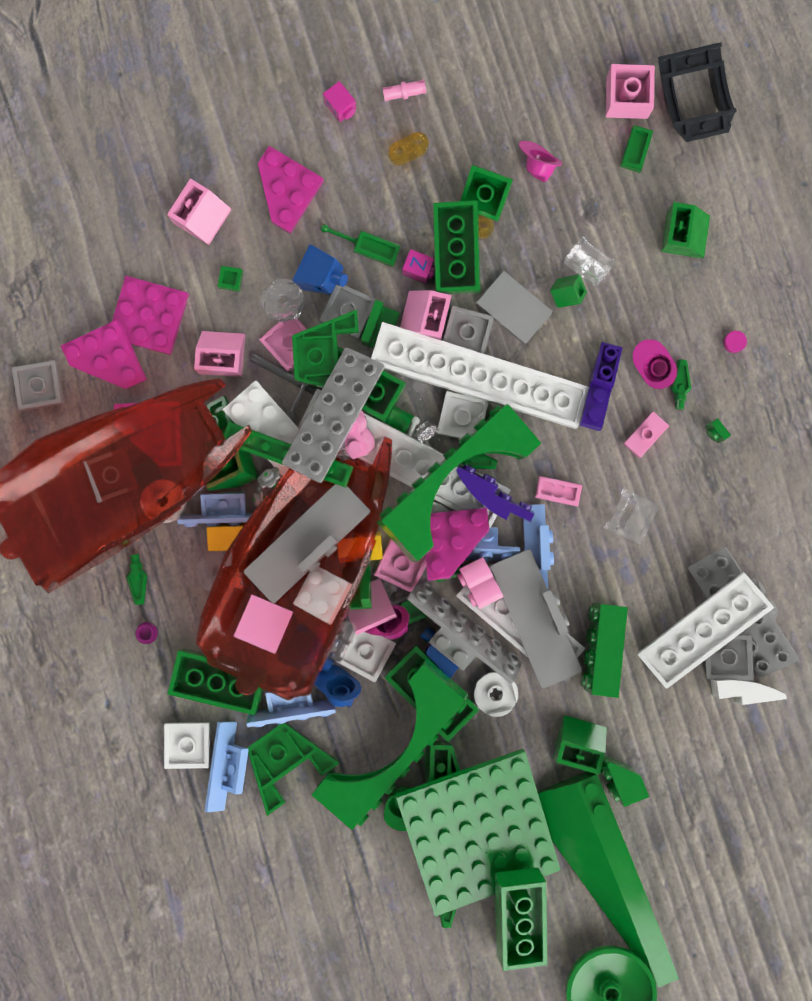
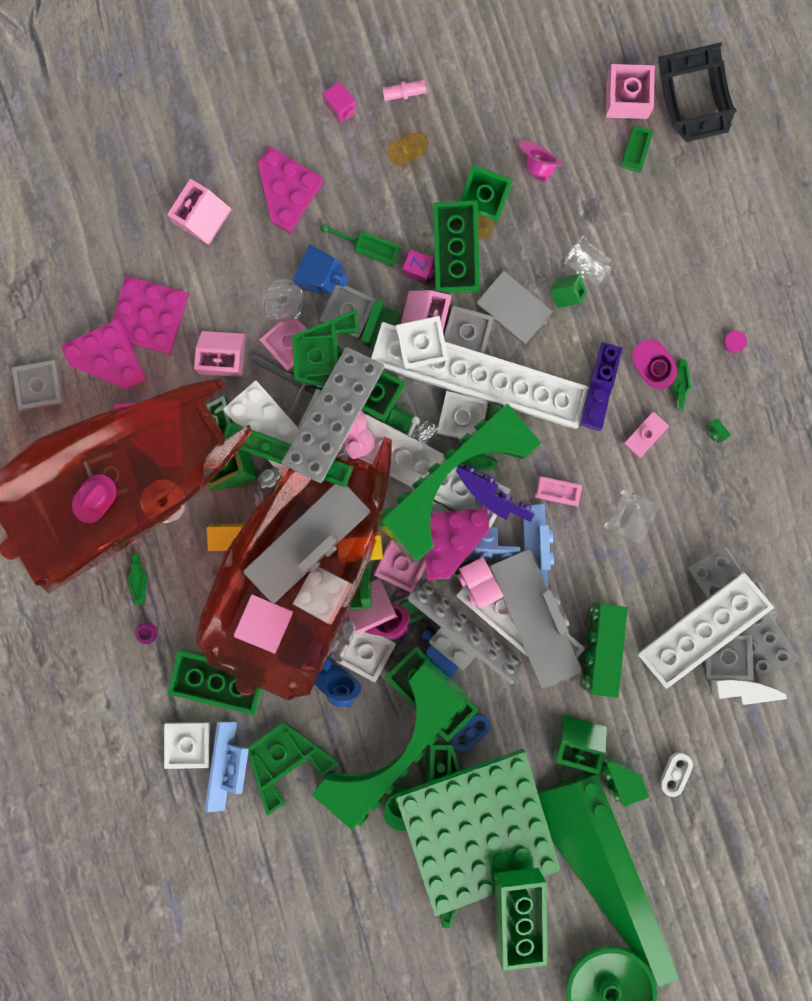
light blue bracket [177,492,269,527] -> none
green plate [217,266,244,292] -> none
light blue bracket [246,683,336,727] -> none
white plate [474,671,518,717] -> none
green slope [661,202,710,259] -> none
none -> dark pink piece [72,474,117,523]
none -> white plate [396,316,449,370]
none -> blue plate [451,714,490,752]
none -> white plate [659,752,693,797]

